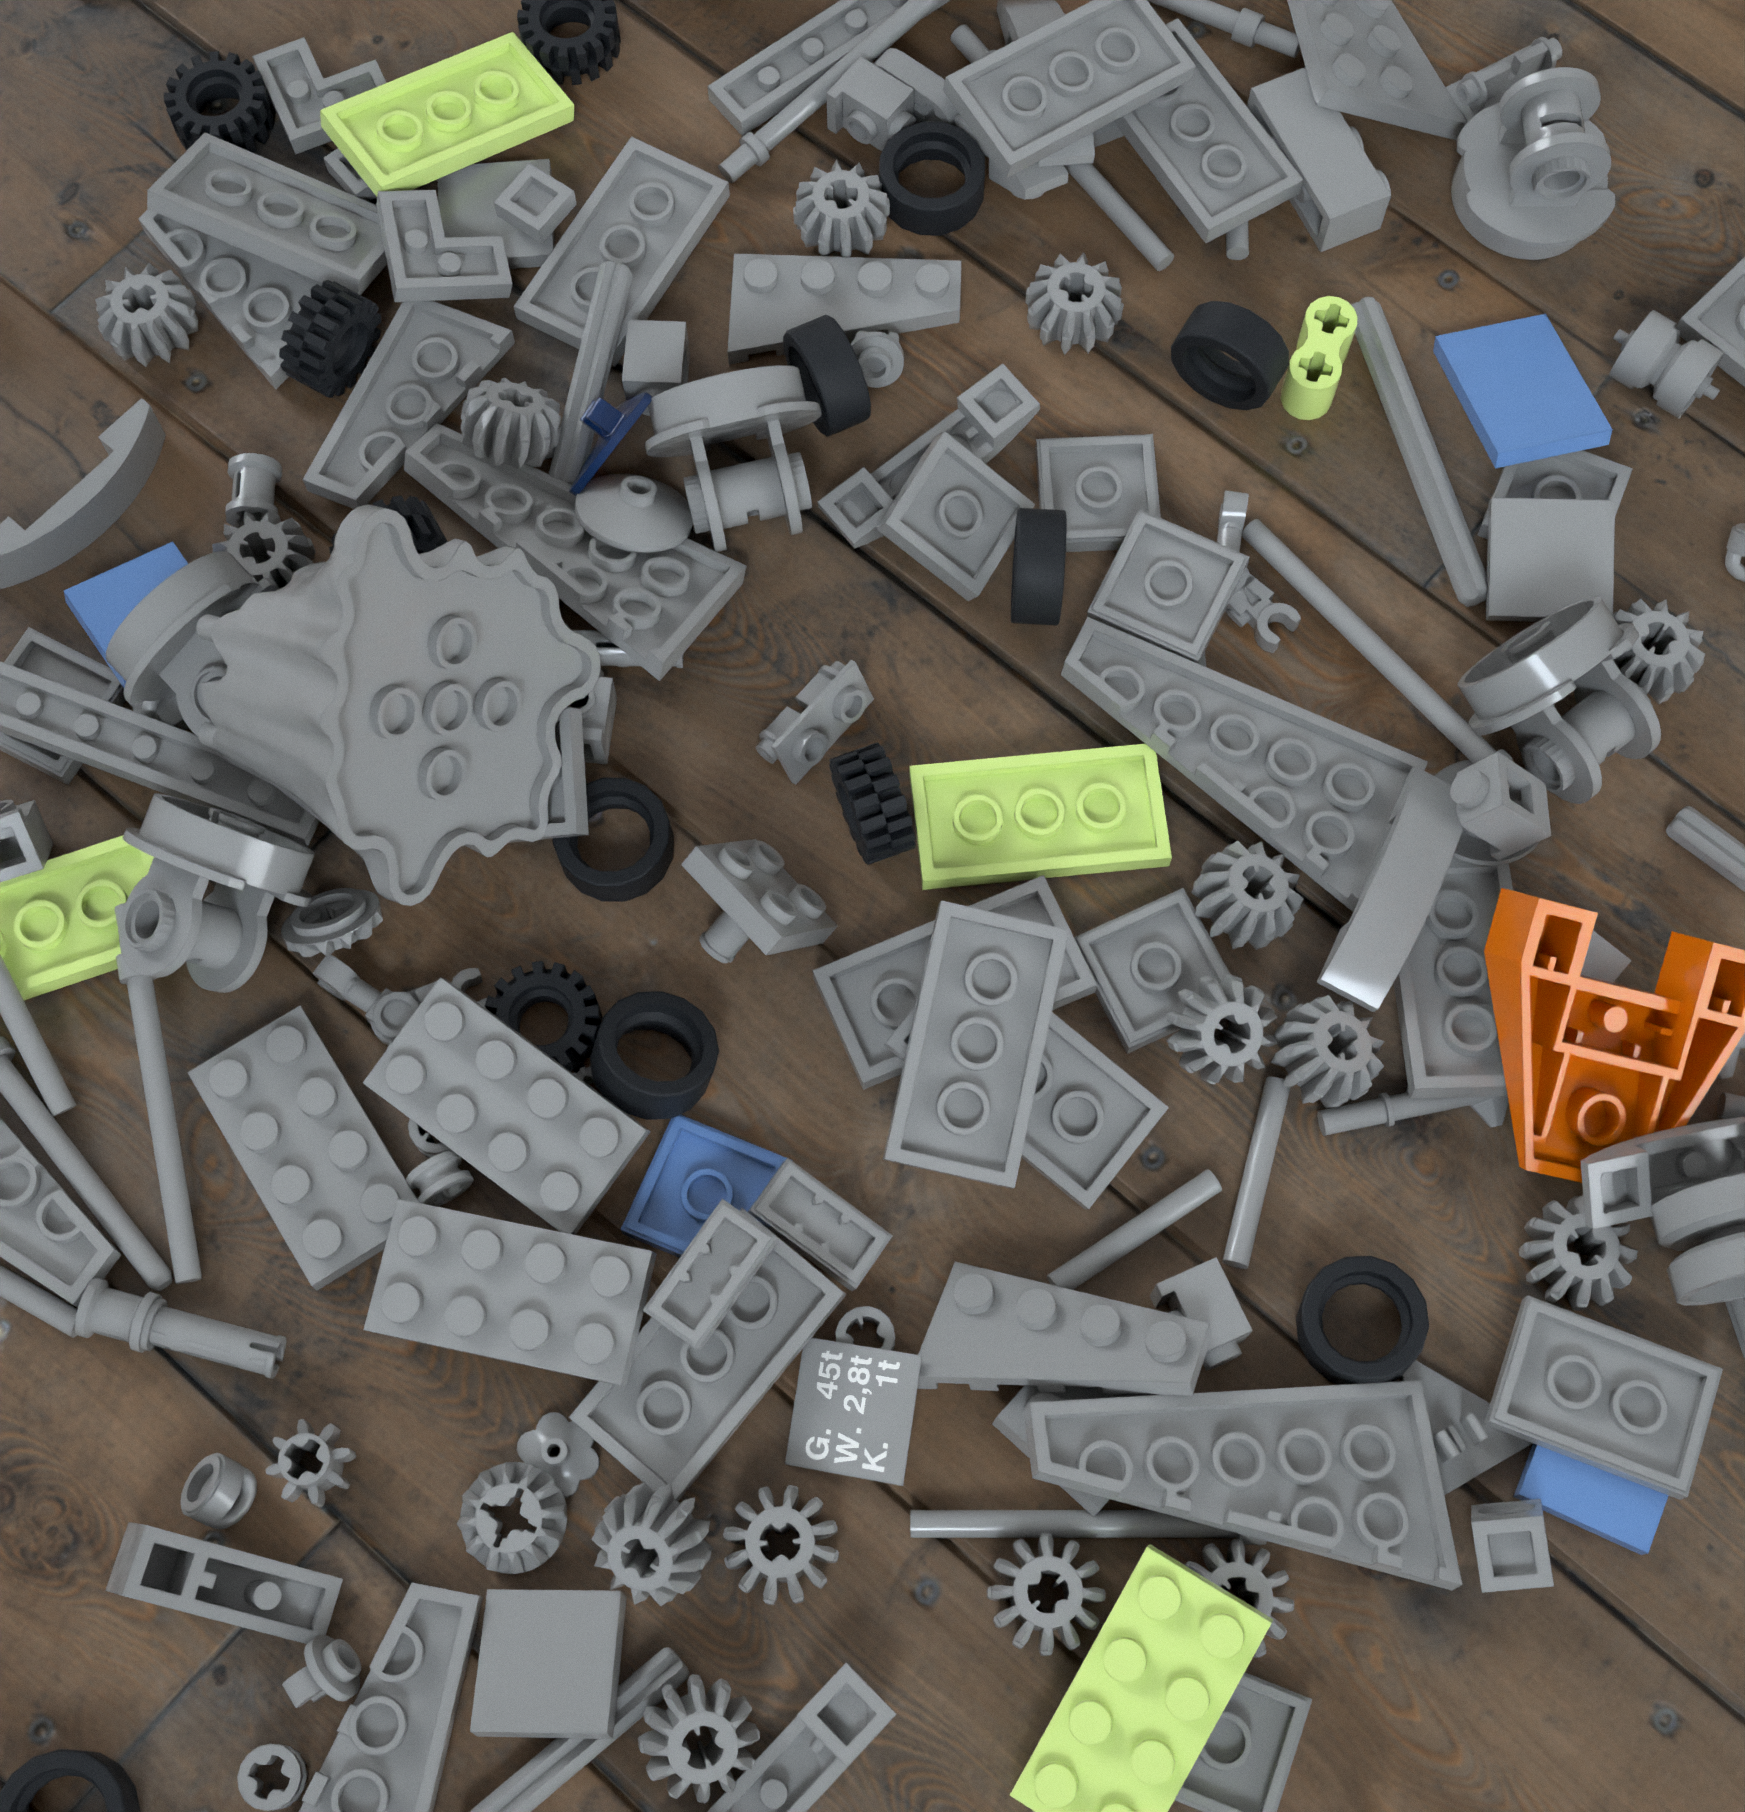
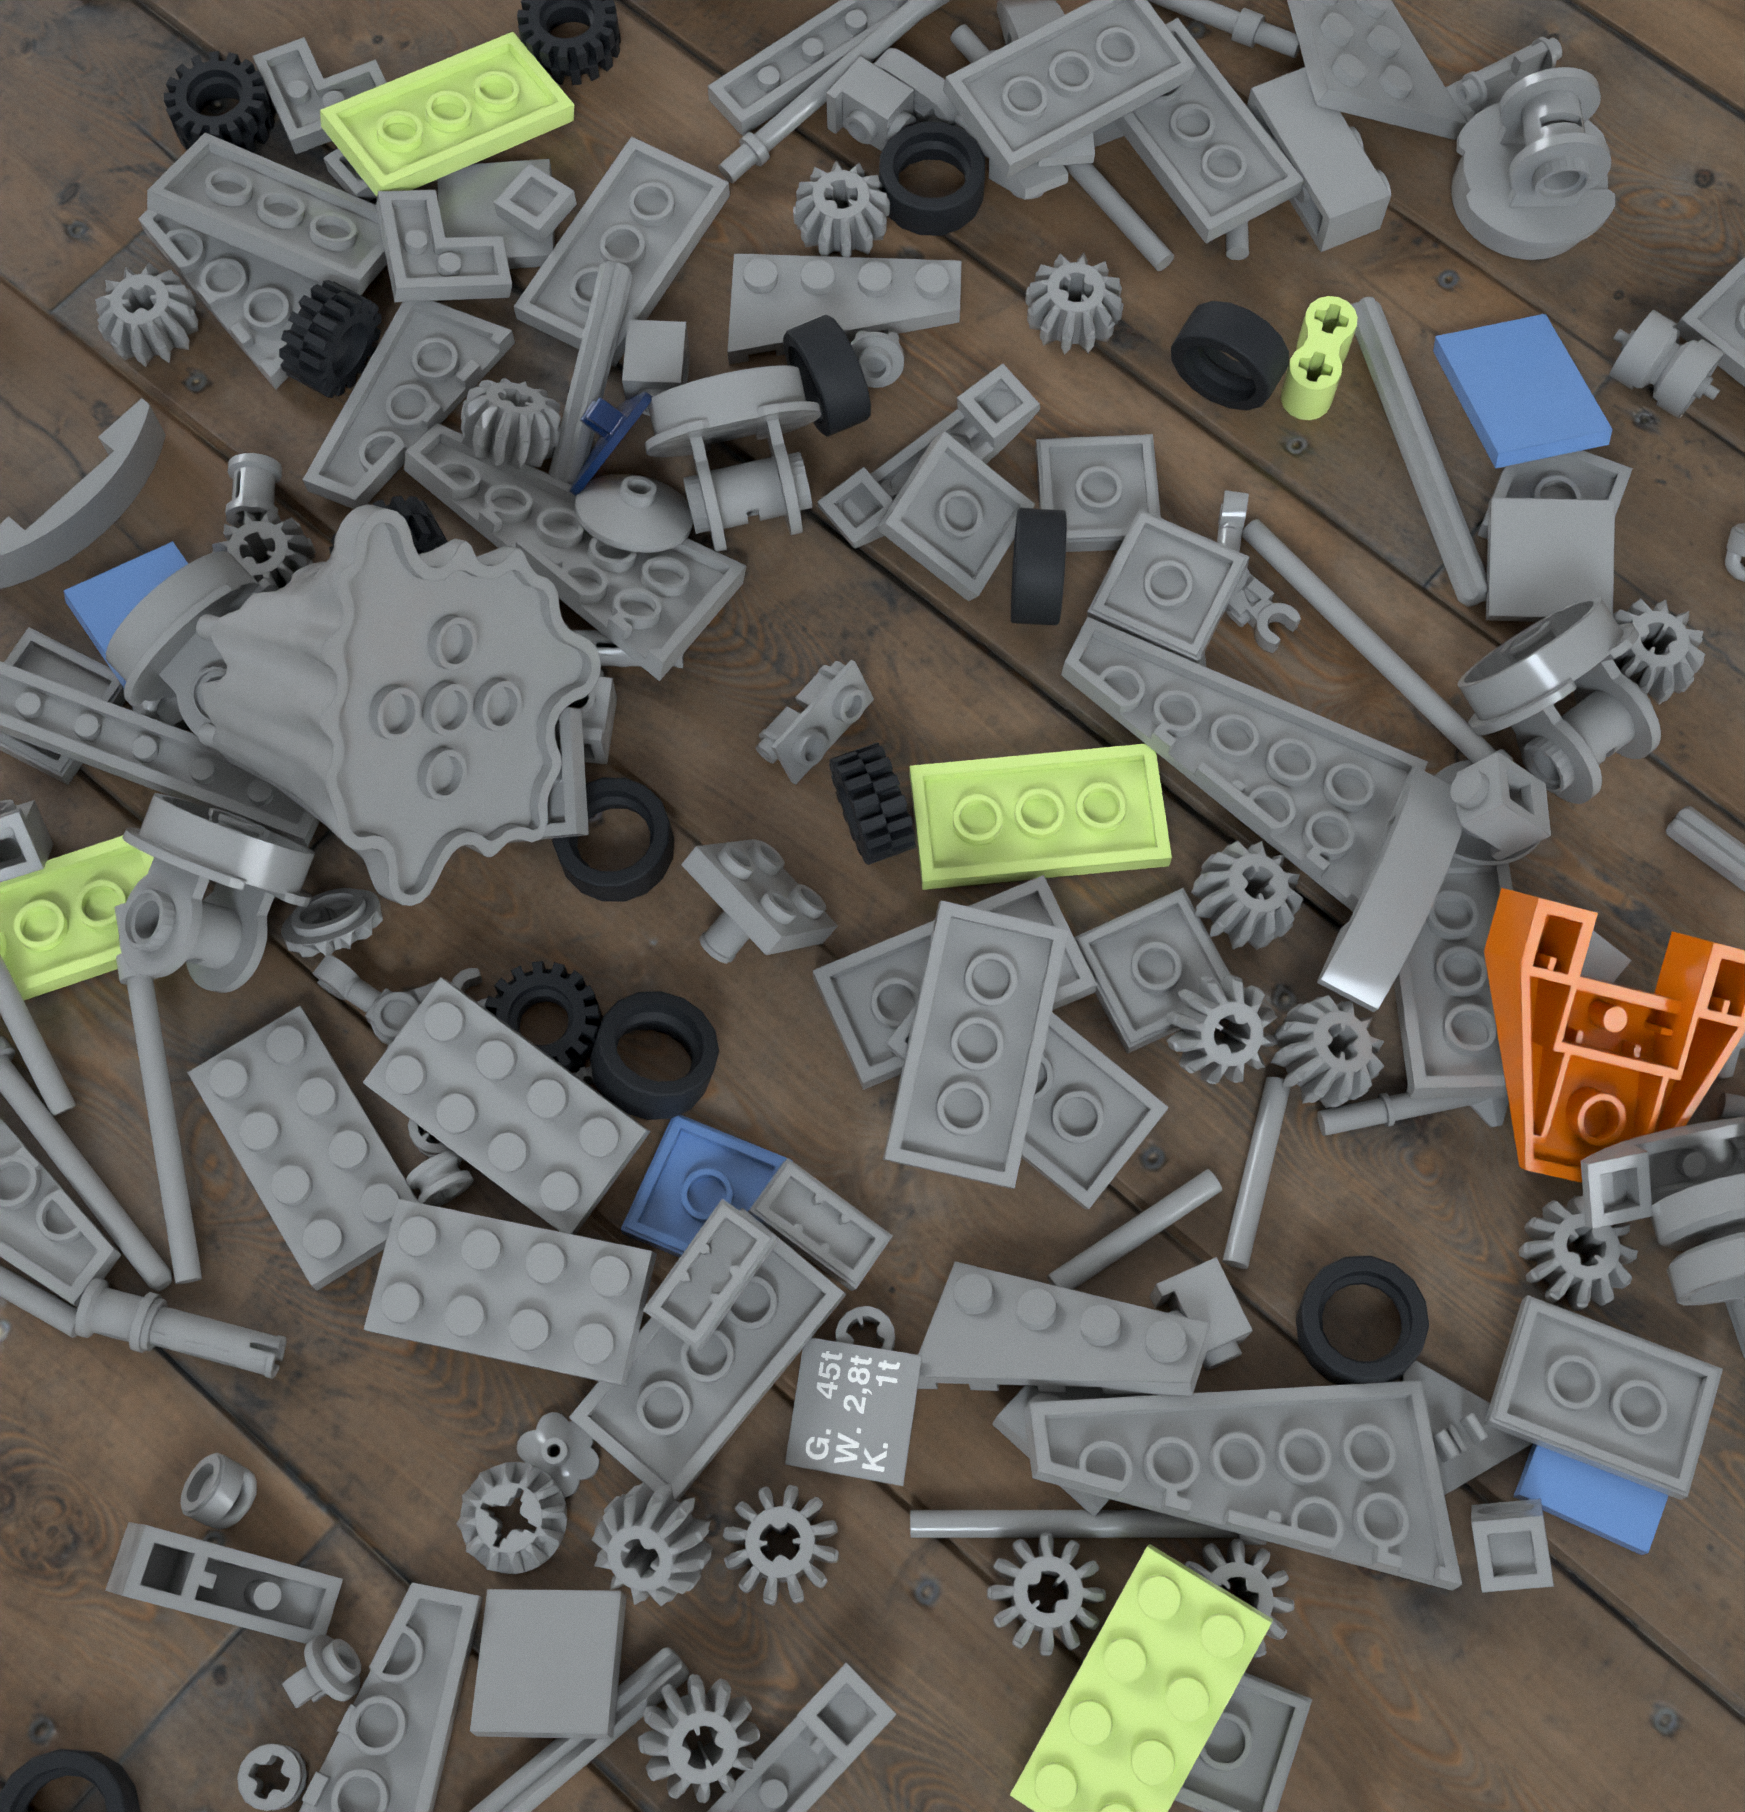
light grey gear [265,1419,356,1507] -> none

